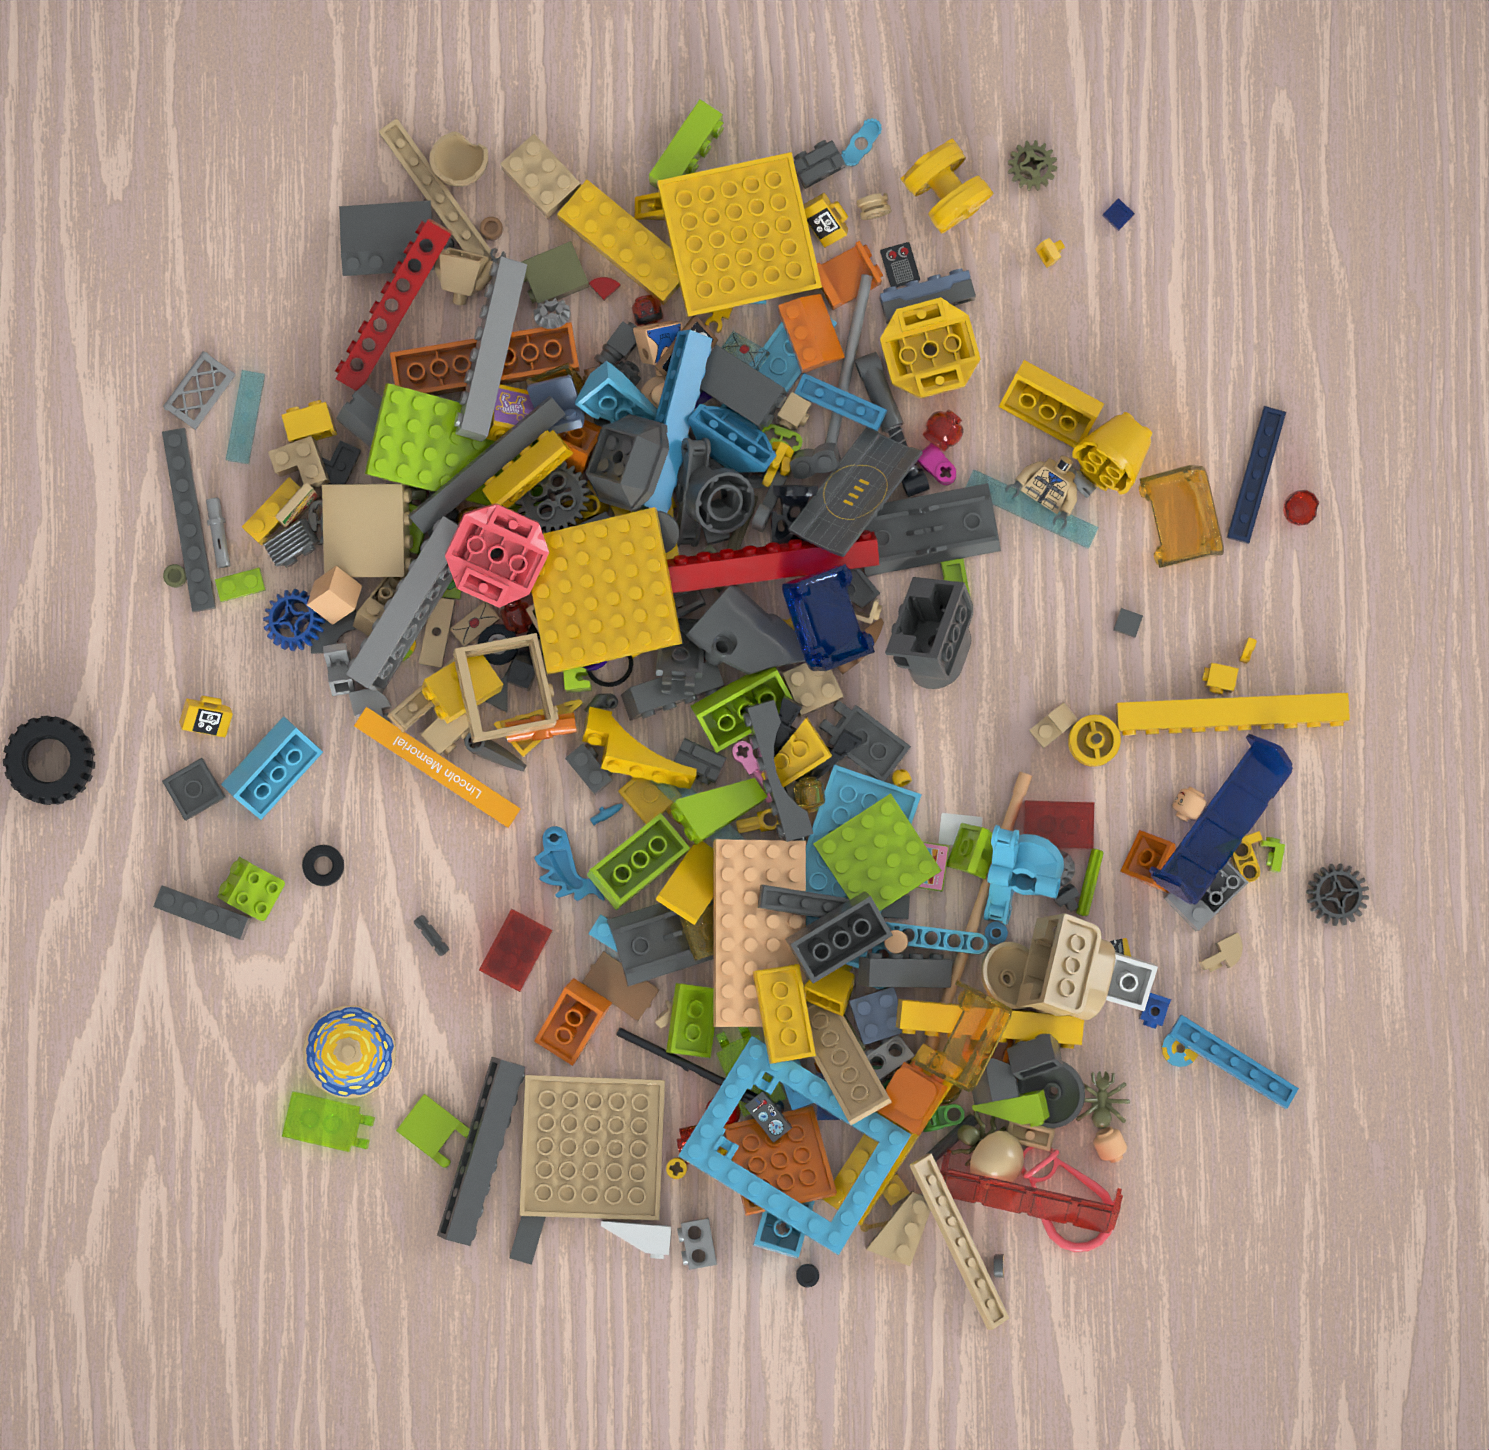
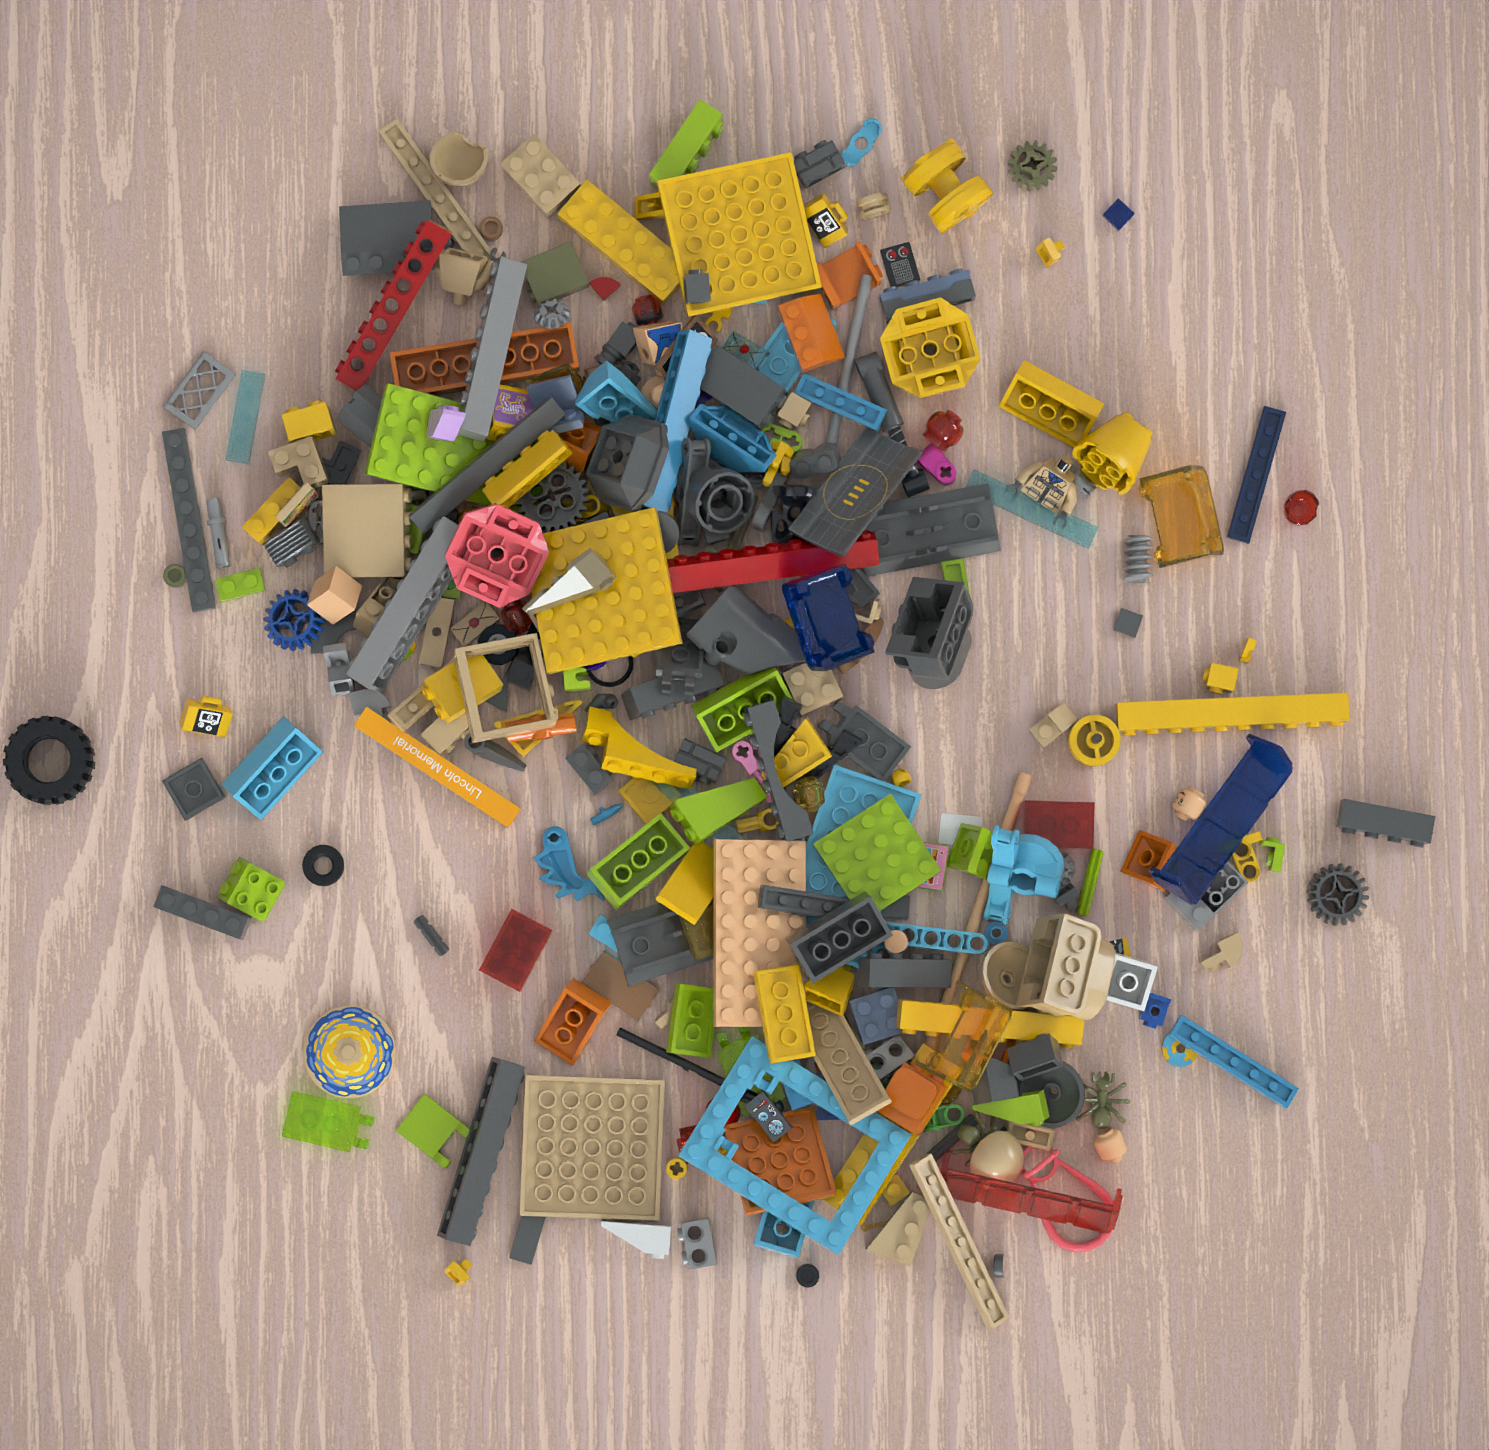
none -> lavender slope [426,405,466,442]
none -> yellow tile [444,1258,473,1287]
none -> dark tan wedge [522,548,617,615]
none -> dark grey brick [683,269,711,304]
none -> light grey piece [1123,535,1154,583]
none -> dark grey brick [1336,799,1436,848]

